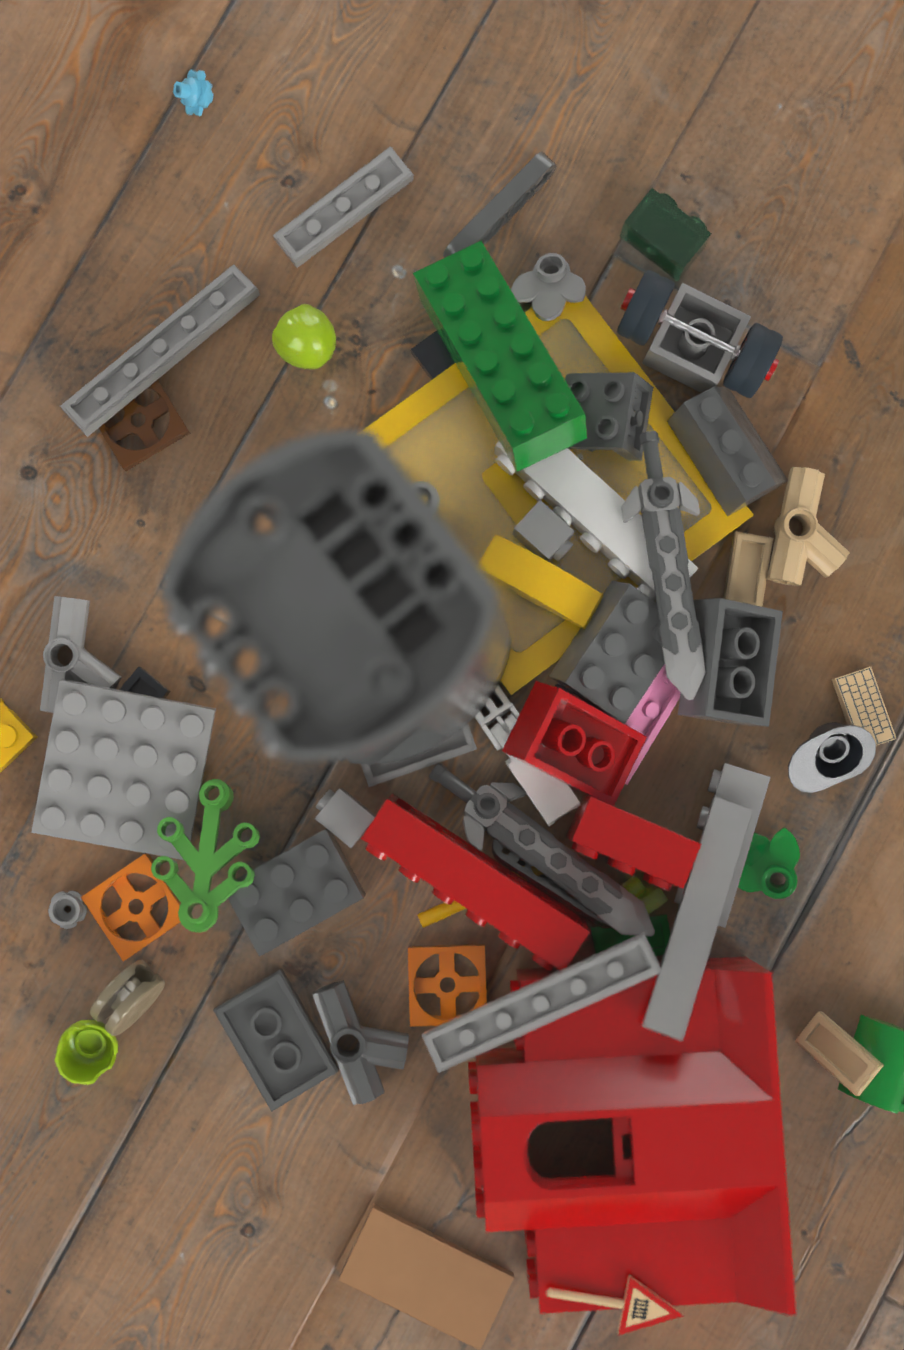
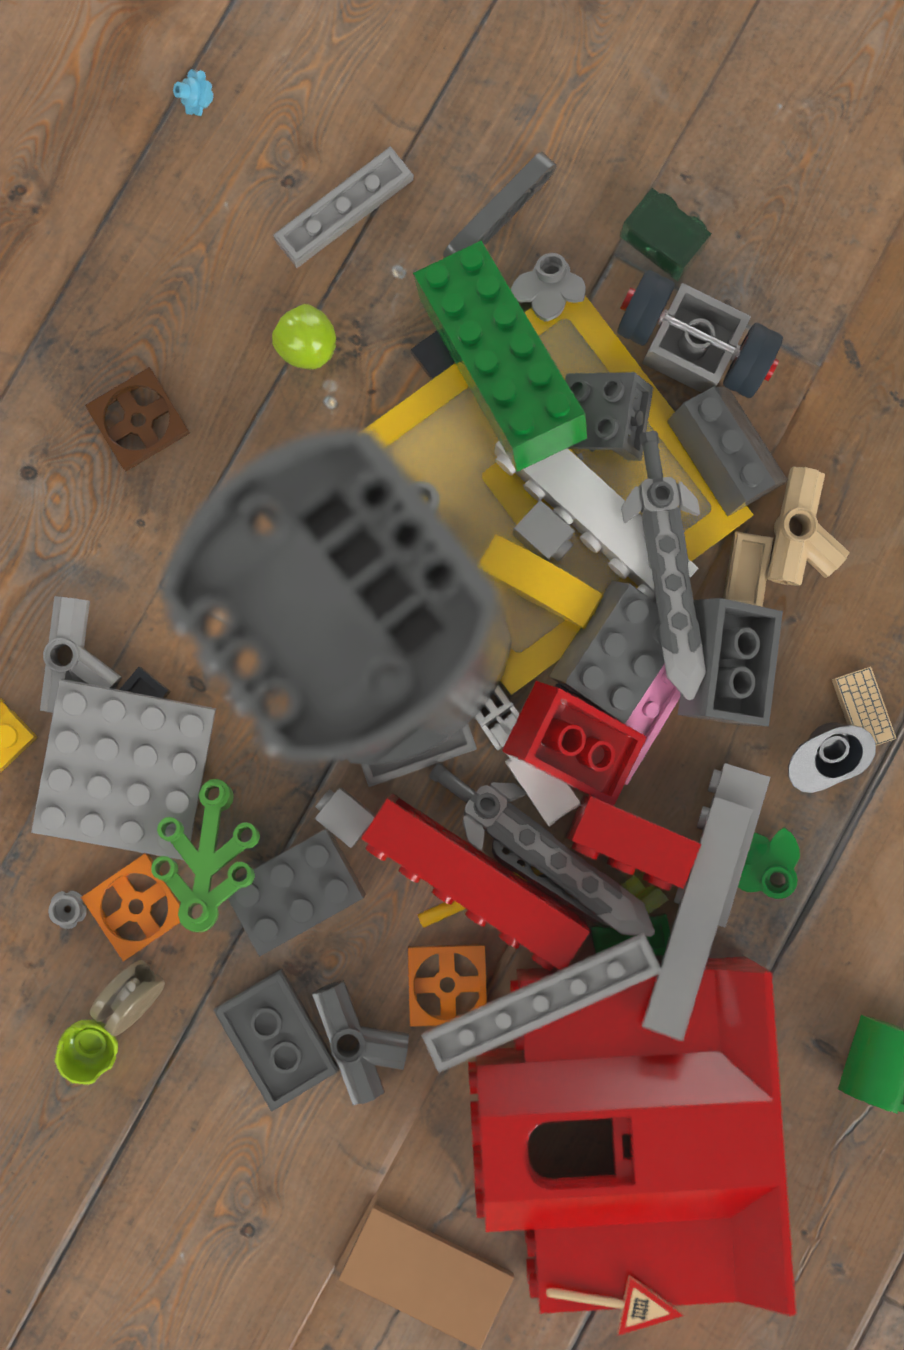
light grey tile [60,264,260,437] -> none
tan tile [795,1011,884,1096] -> none

